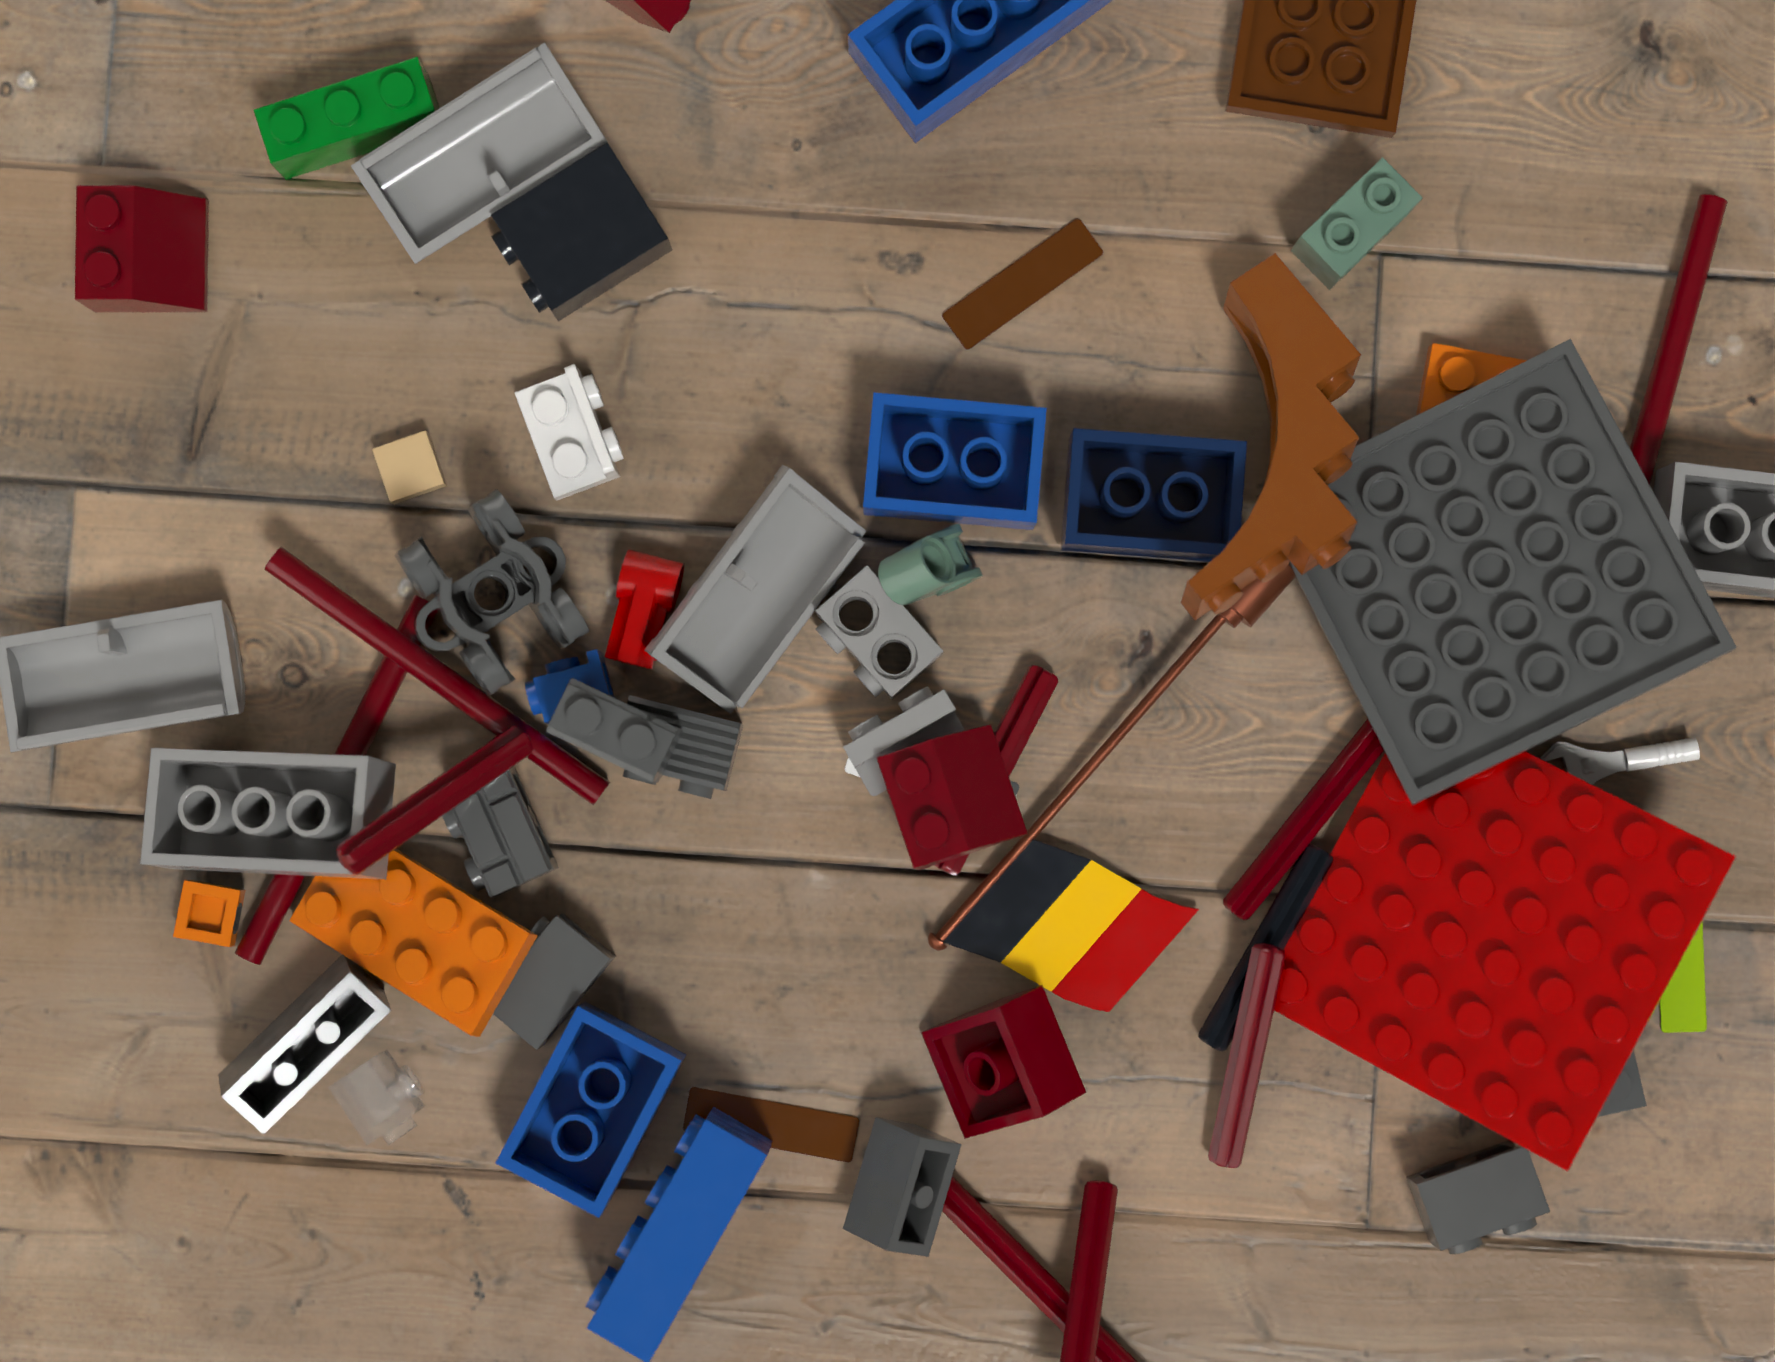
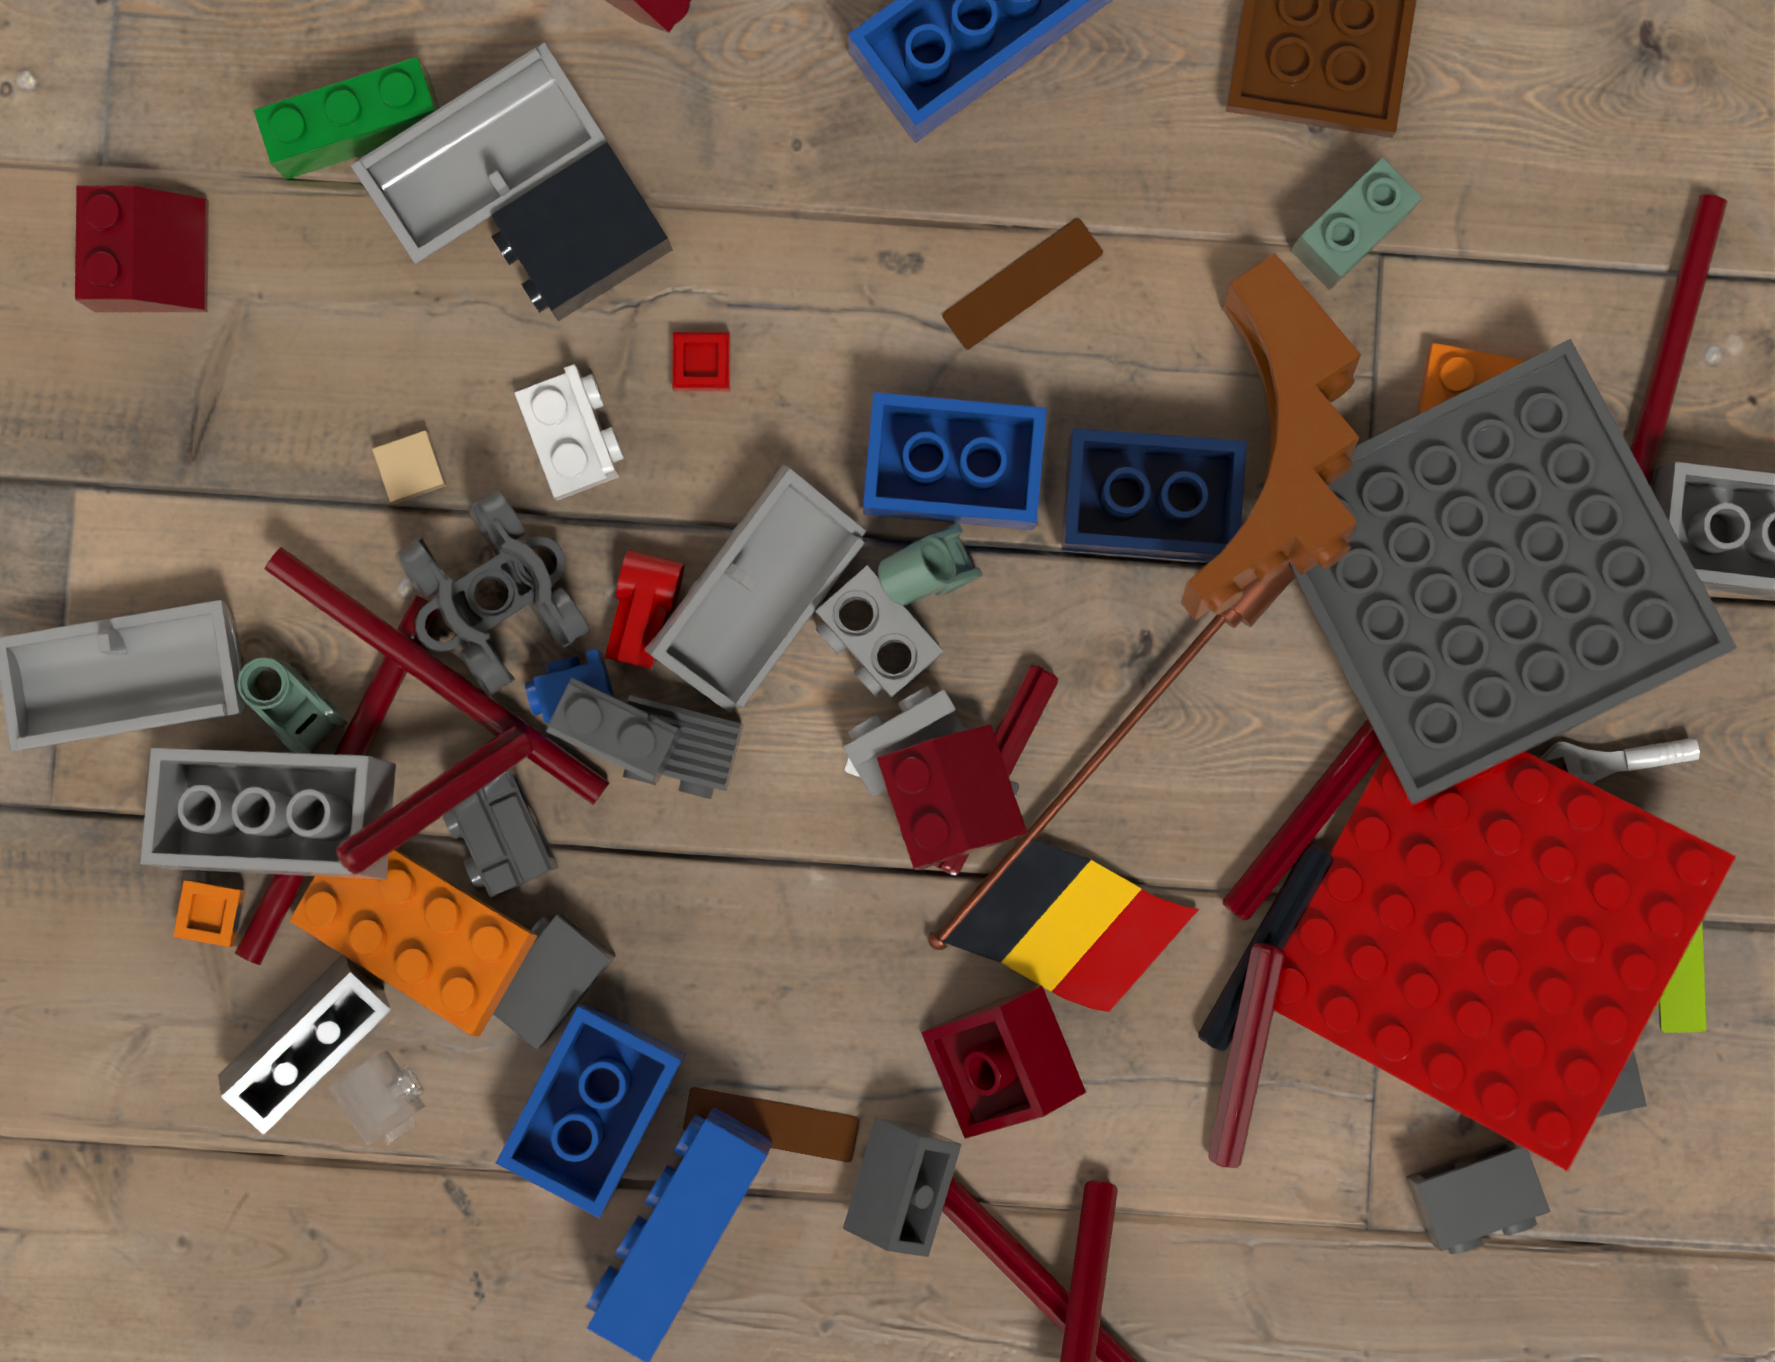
none -> sand green piece [237,657,349,754]
none -> red tile [672,332,731,392]

